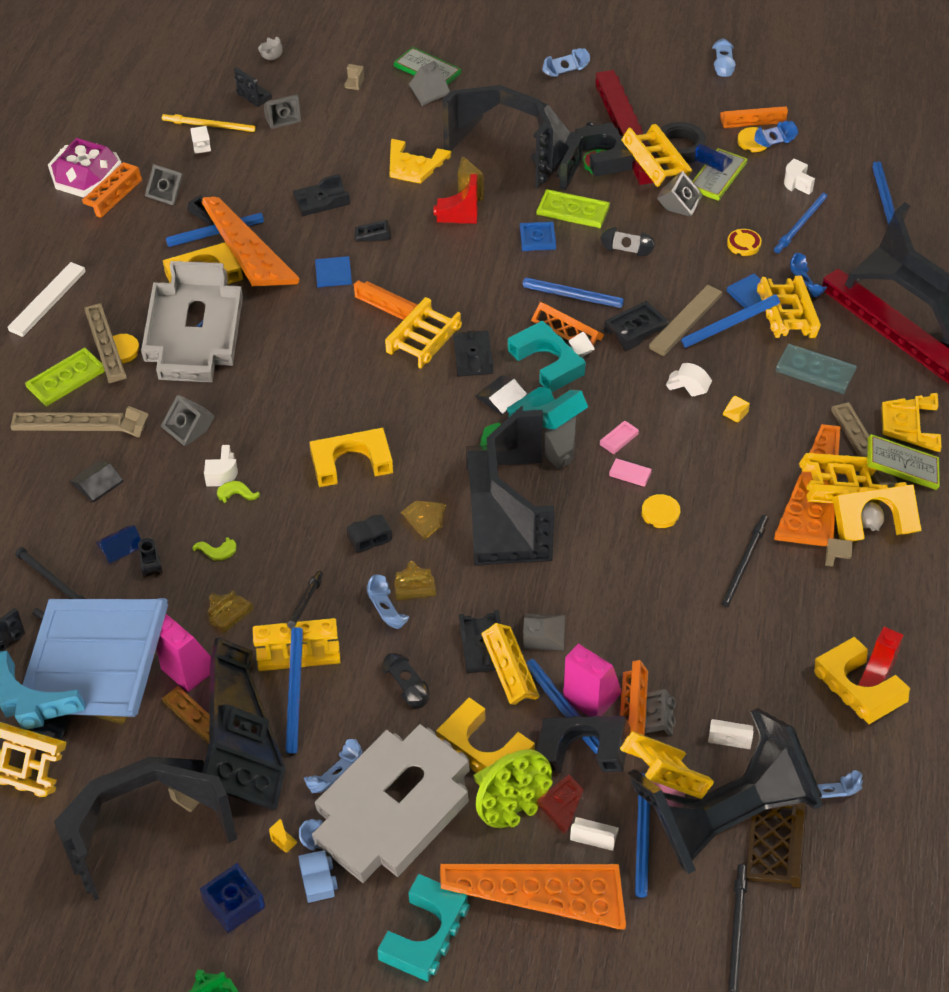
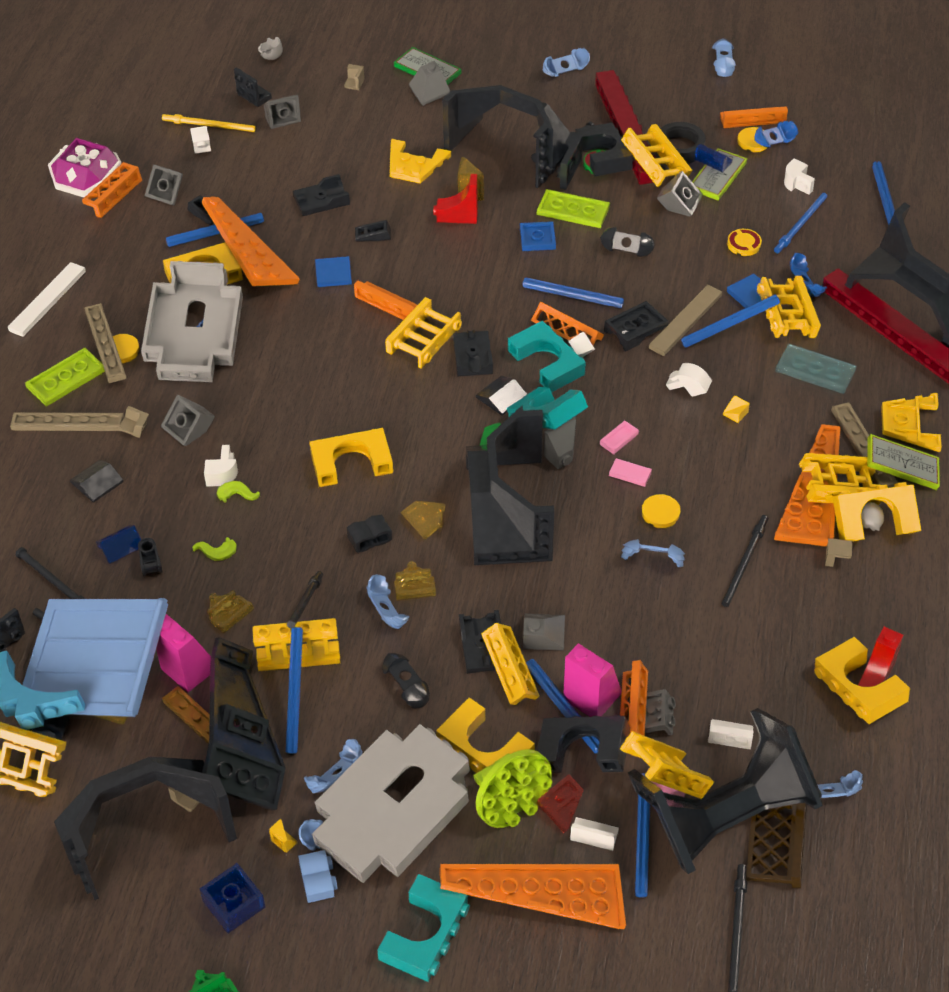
none -> medium blue piece [621,539,685,567]

